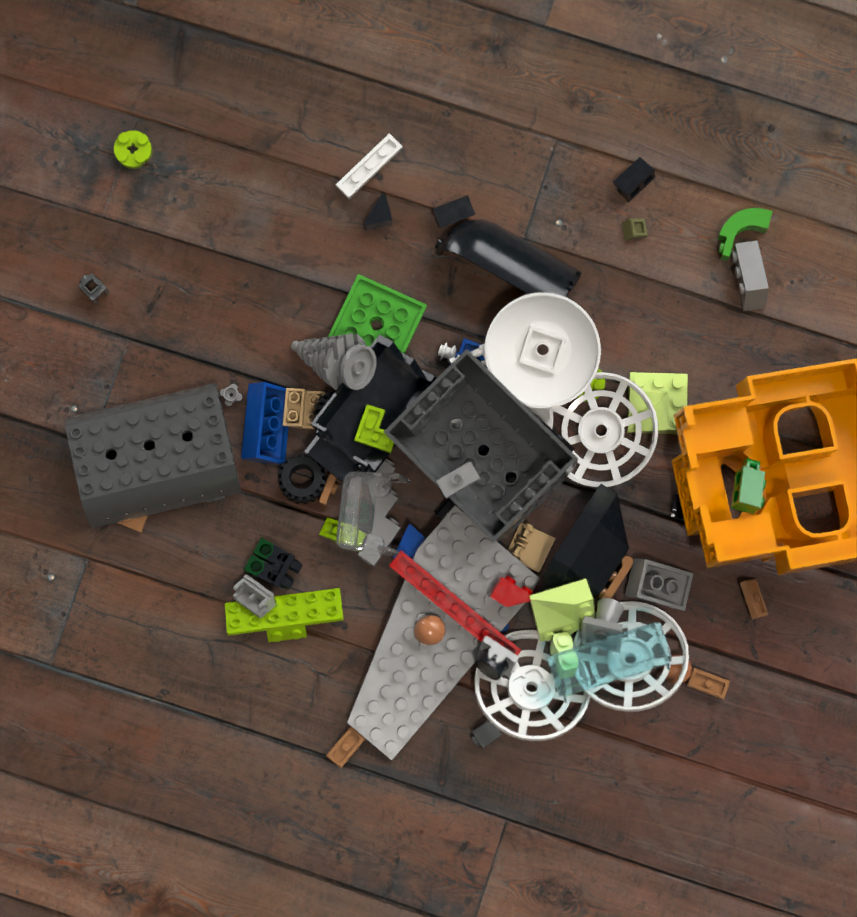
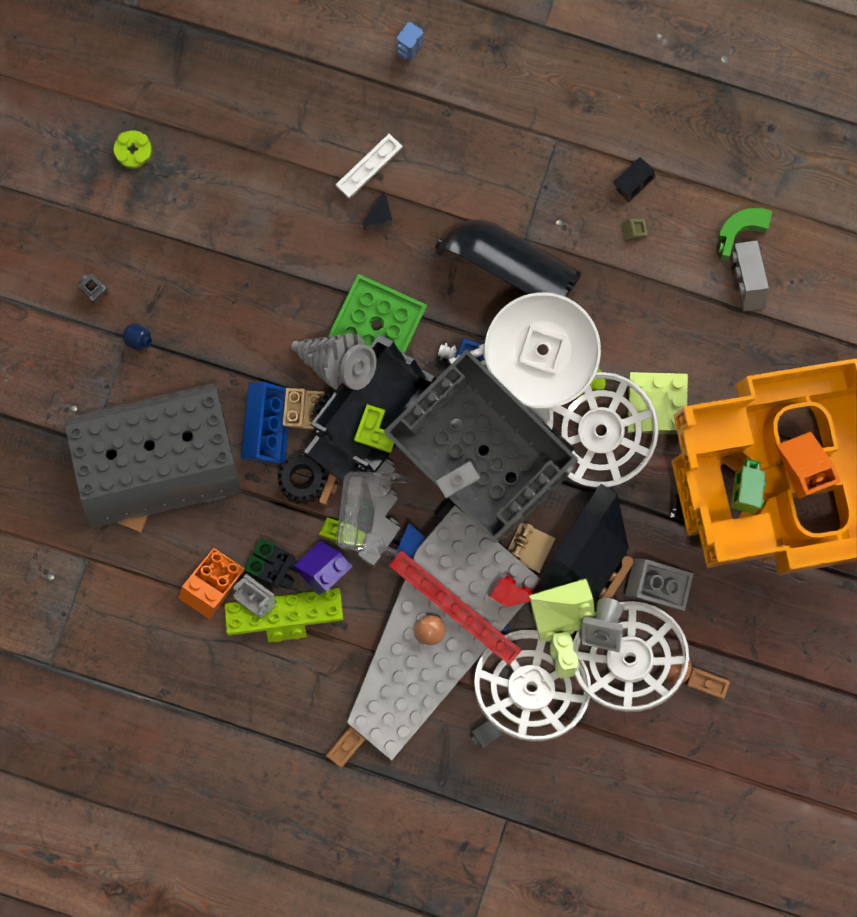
light grey plate [220,384,242,406] -> none
black hinge [431,195,475,228] -> none
piece [476,636,519,680] -> none
clear light blue piece [548,622,671,703] -> none
medium nougat plate [740,578,768,620] -> none
none -> dark blue head [123,323,152,351]
none -> orange slope [178,548,244,619]
none -> dark purple slope [293,541,353,595]
none -> medium blue brick [397,22,423,60]
none -> orange slope [776,432,841,499]

